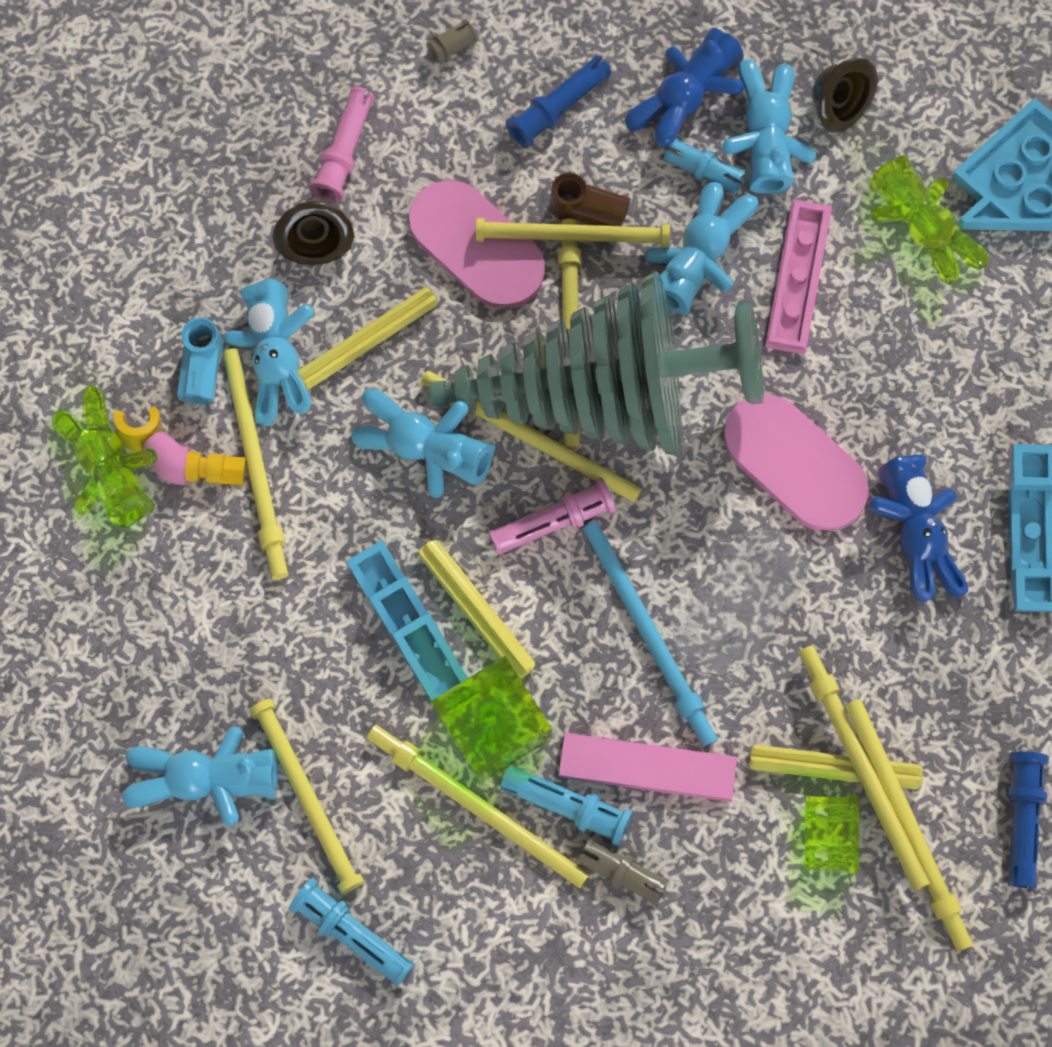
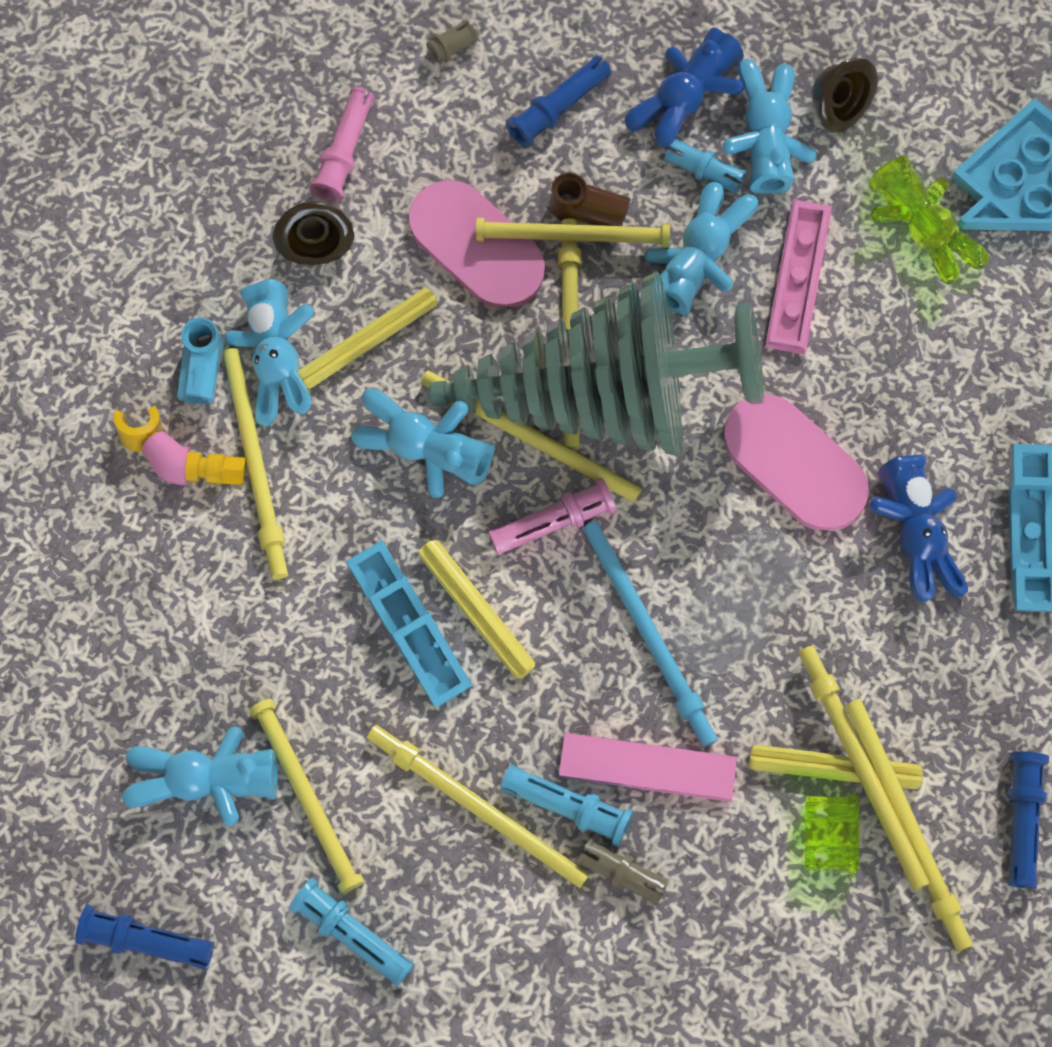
clear neon green animal [51,385,158,528] -> none
clear neon green brick [431,656,552,784] -> none
none -> blue pin [75,904,215,970]

